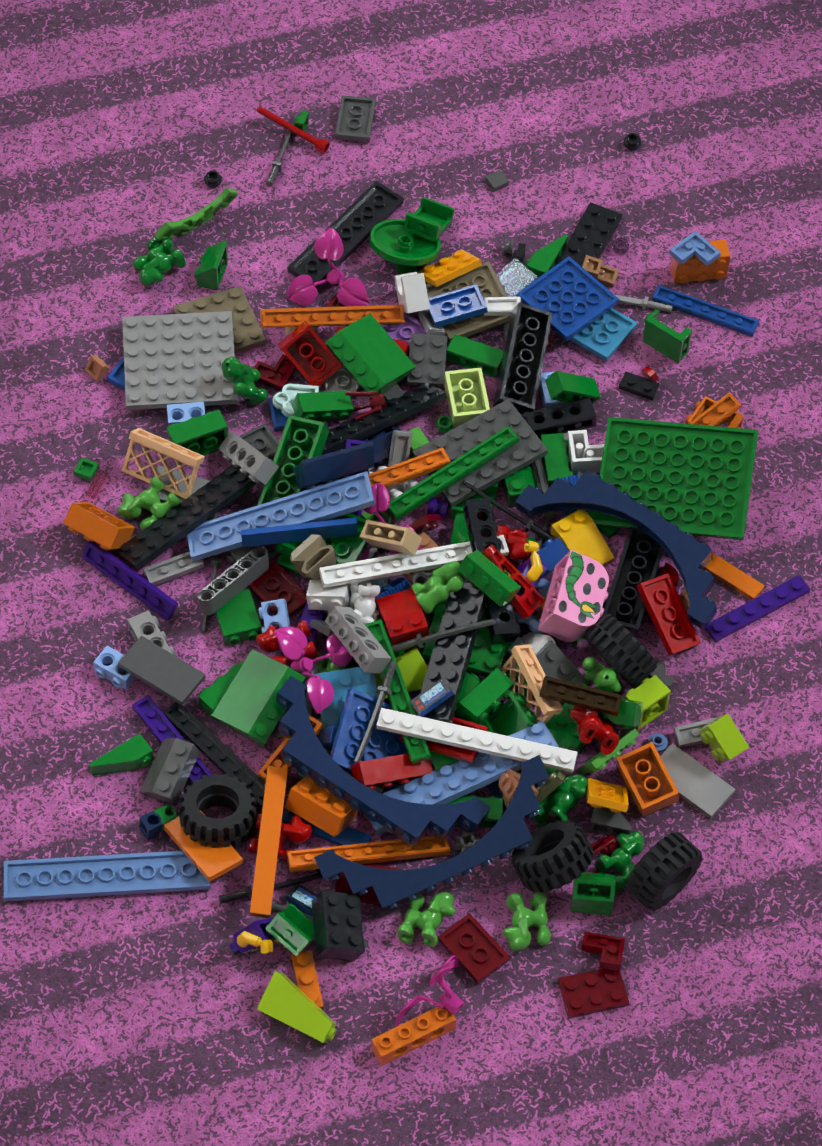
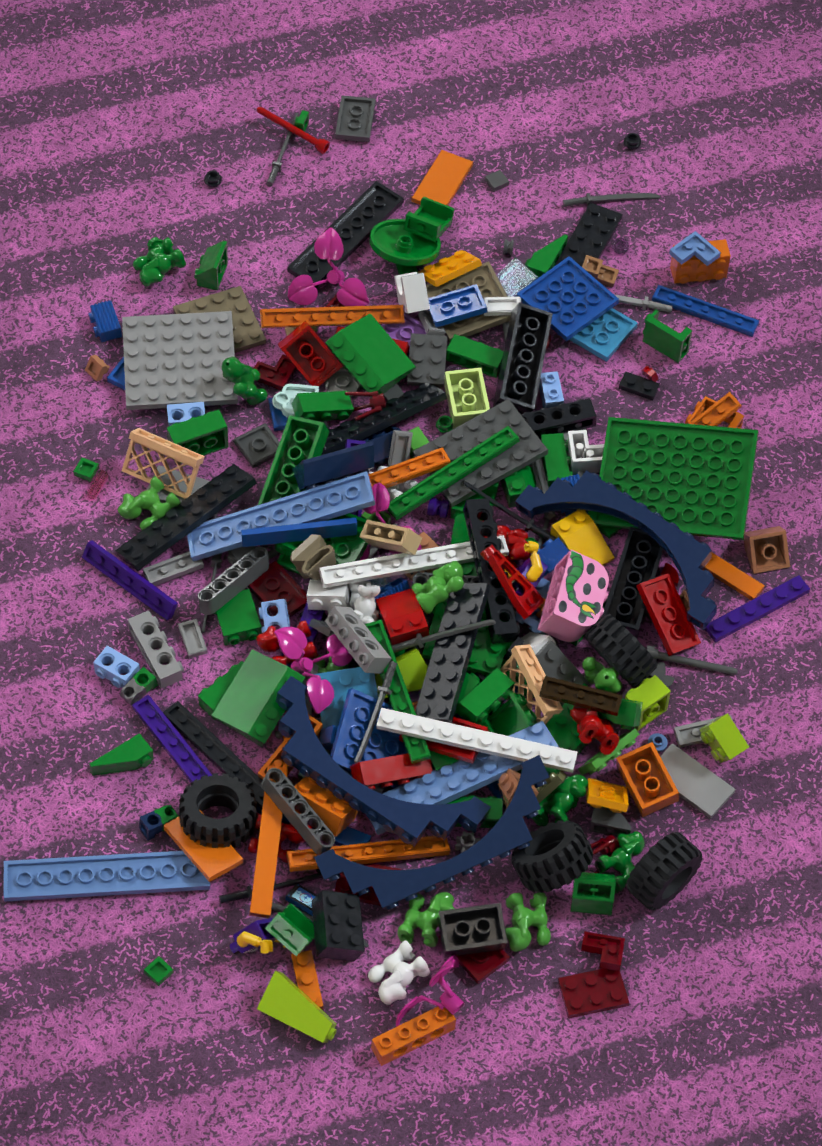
orange brick [63,502,135,551] -> none
dark grey tile [118,635,205,705] -> none
dark grey slope [139,738,200,806] -> none
bright green tile [155,188,239,240] -> none
light grey brick [218,431,279,485] -> none
dark red plate [409,514,442,534] -> none
tile [410,678,454,717] -> none
green brick [457,550,521,607] -> none
black plate [512,243,526,269] -> none
green brick [545,371,601,404] -> none
none -> blue brick [88,300,122,342]
none -> leg [120,667,158,706]
none -> green plate [144,956,174,986]
none -> light grey tile [178,619,208,658]
none -> dark grey beam [261,768,335,855]
none -> white animal [368,940,430,1005]
none -> orange tile [412,150,473,206]
none -> black brick [437,903,508,958]
none -> dark grey sword [562,193,660,207]
none -> dark grey piece [646,645,738,675]
none -> nougat slope [744,526,790,574]

